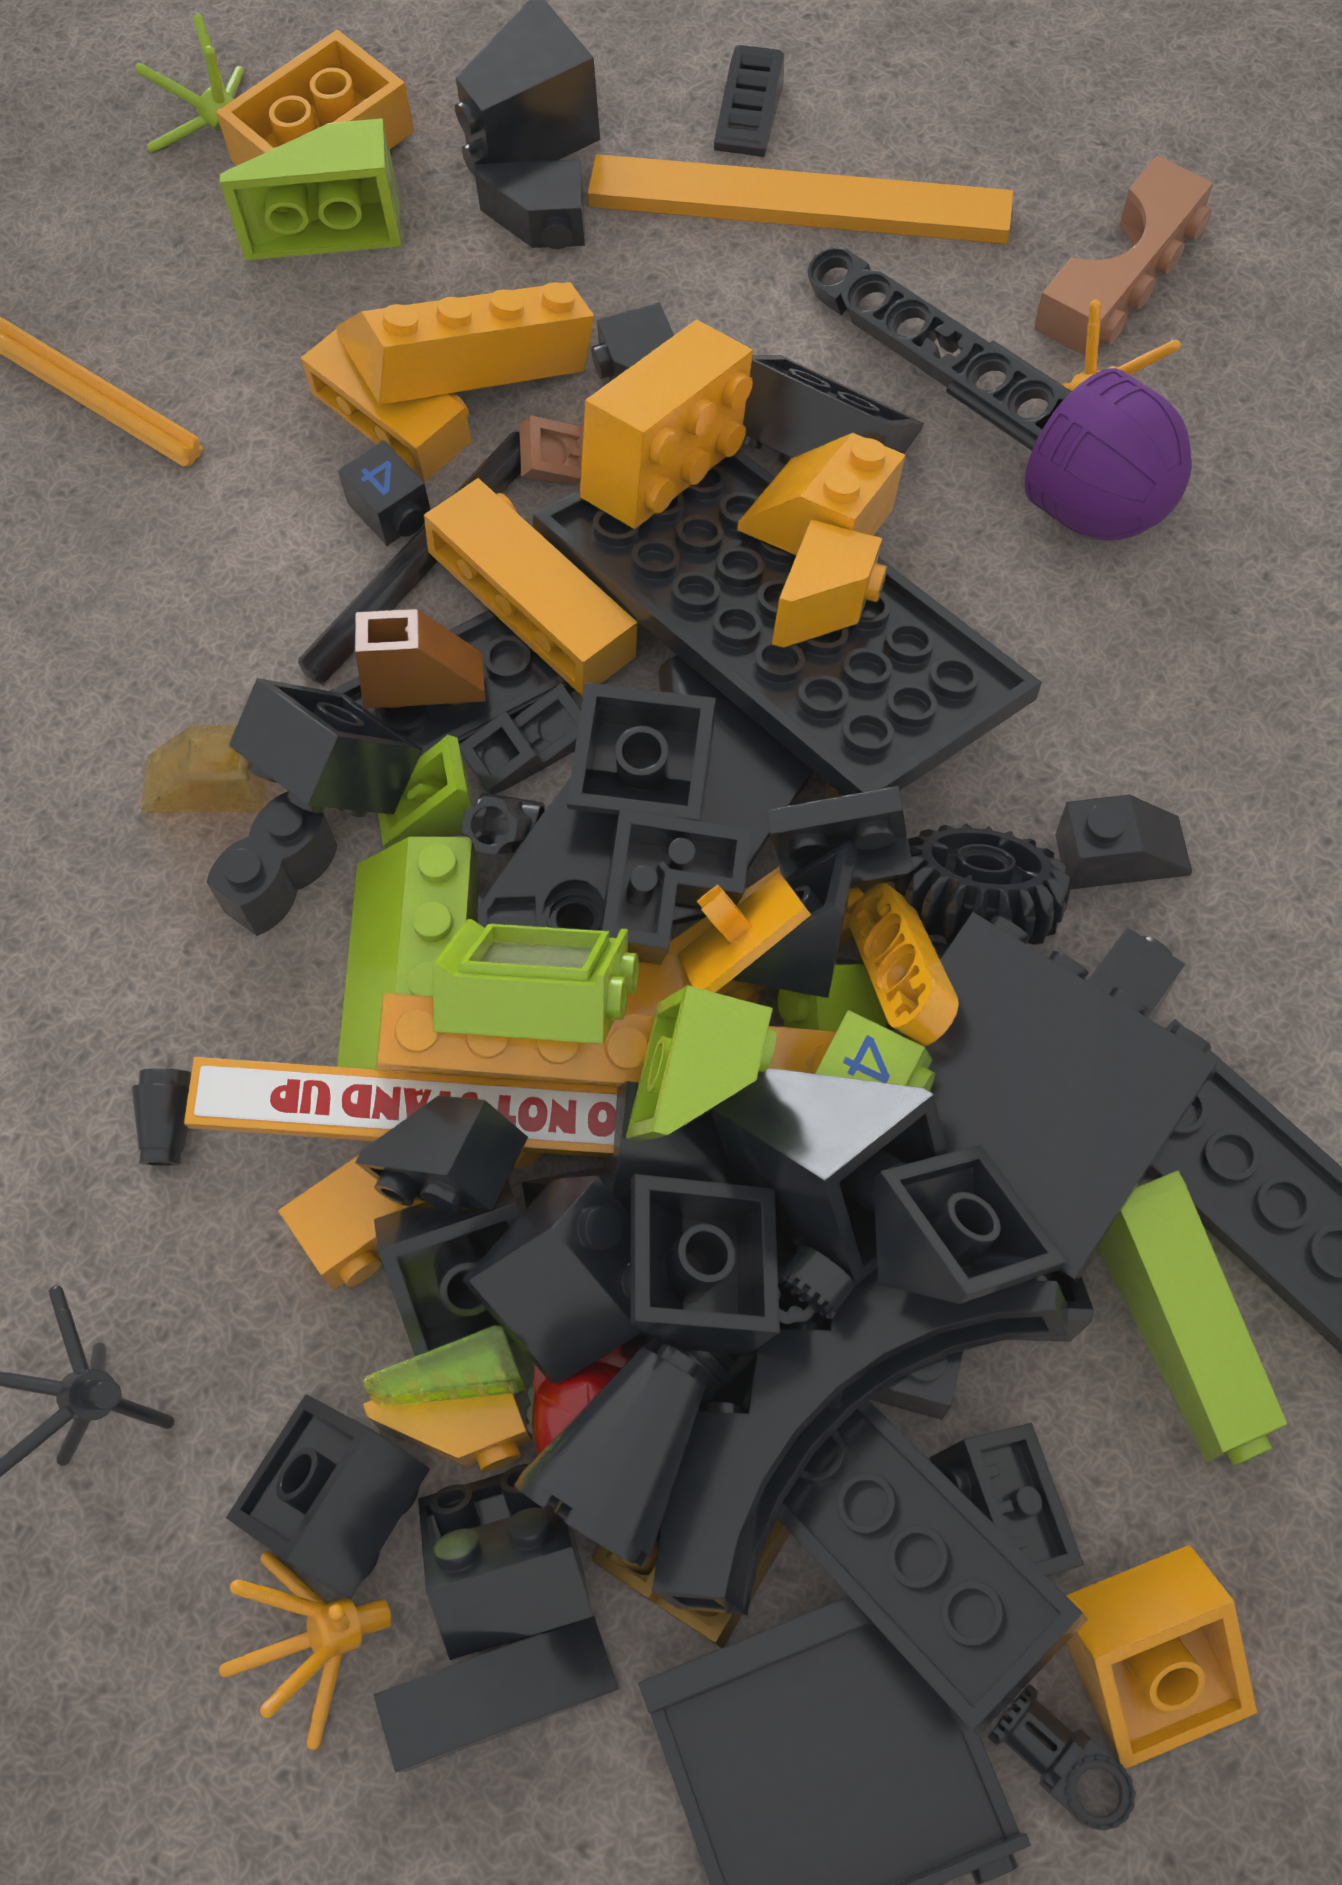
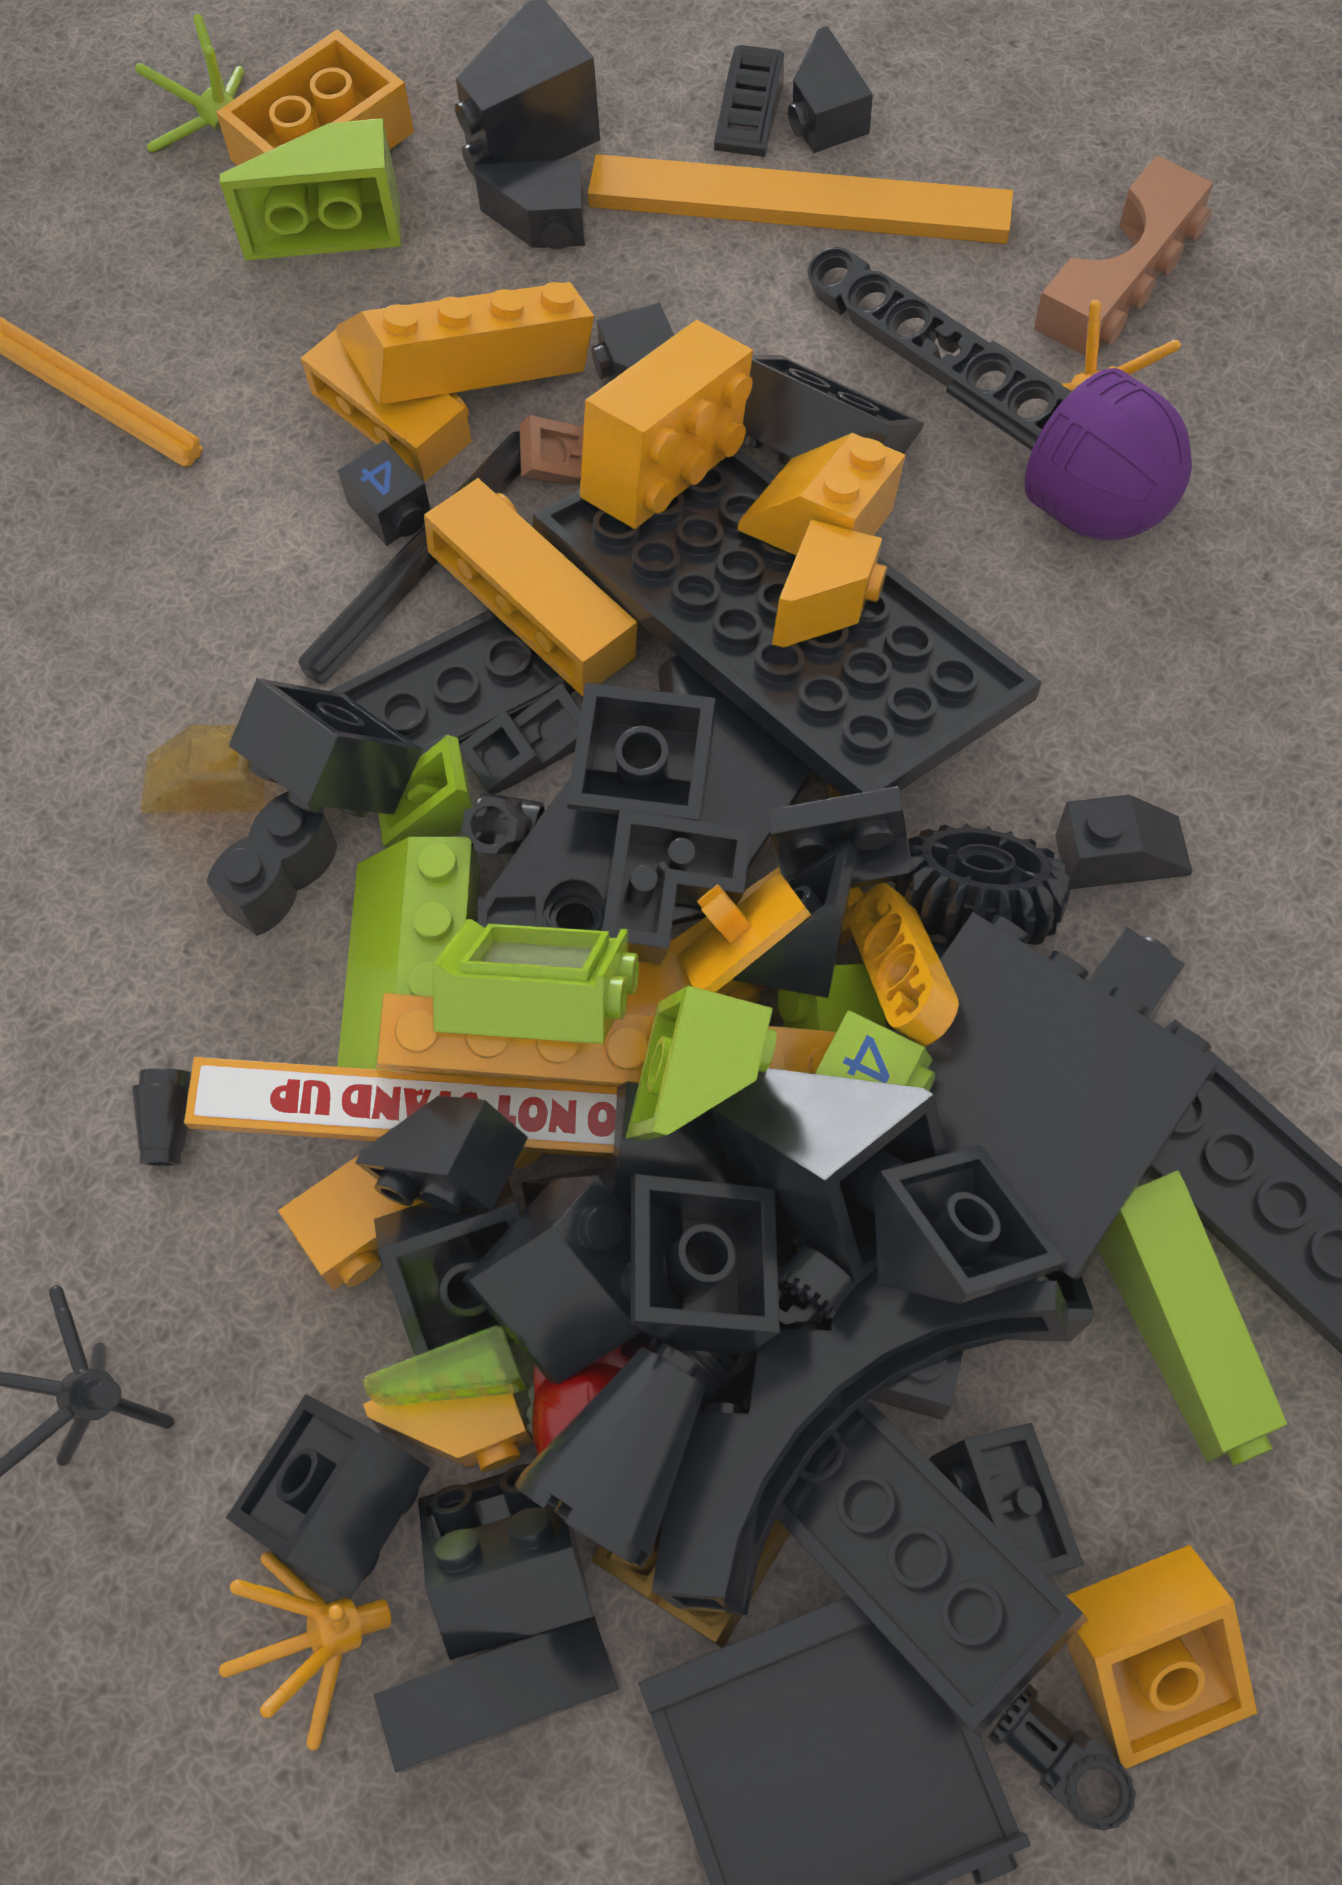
dark orange slope [355,609,486,709] -> none
none -> black slope [788,26,873,153]

